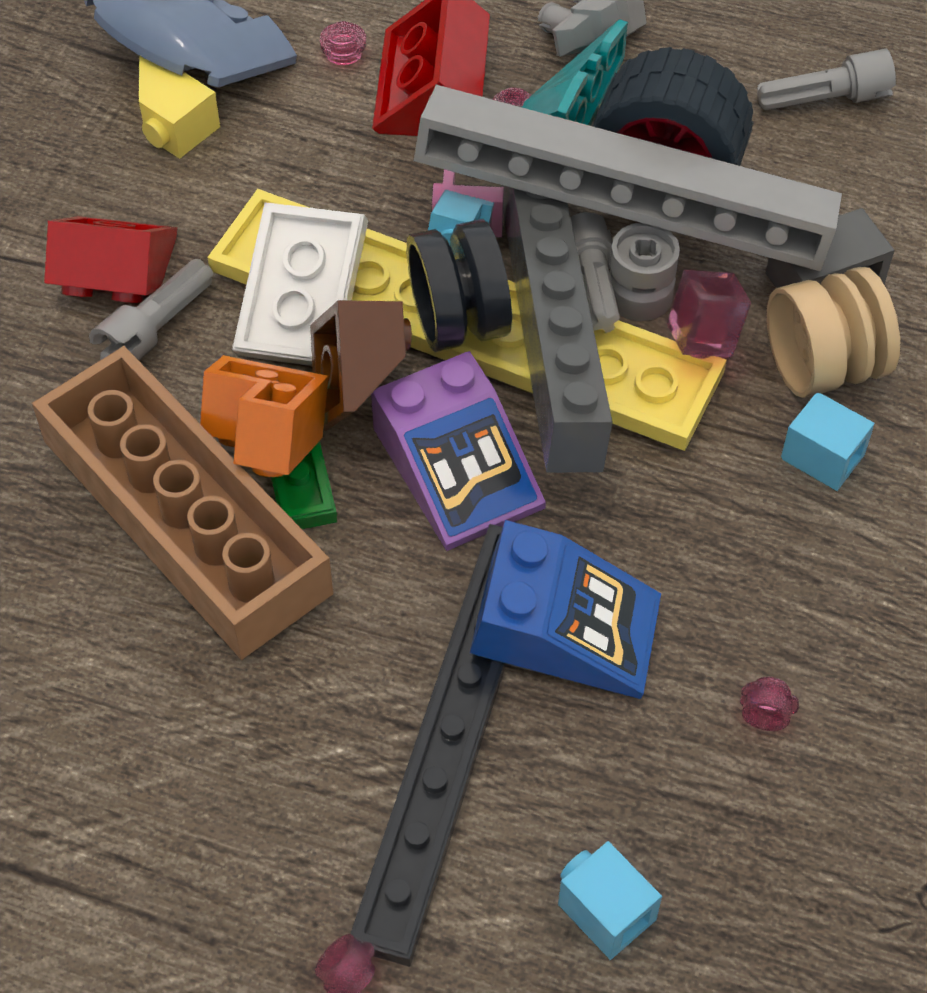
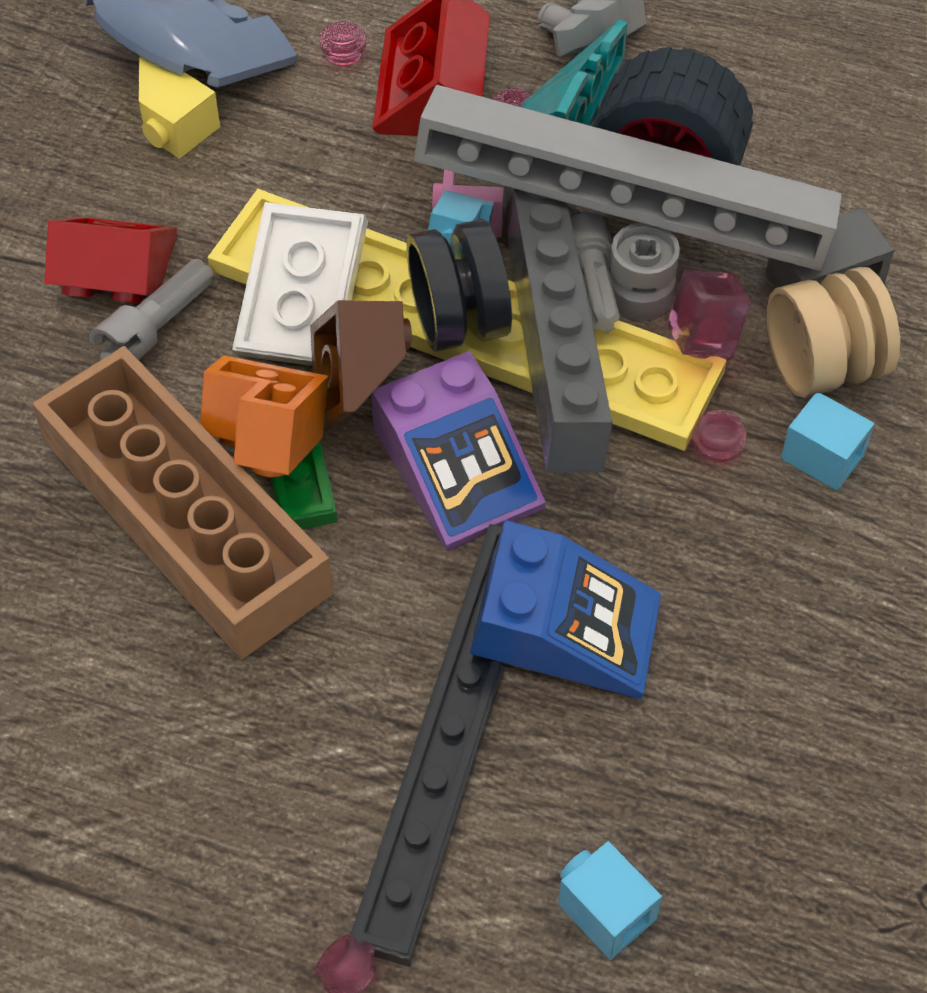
clear pink plate [740,677,799,731] -> none
light grey piece [757,48,896,110] -> none
none -> clear pink plate [691,409,747,462]

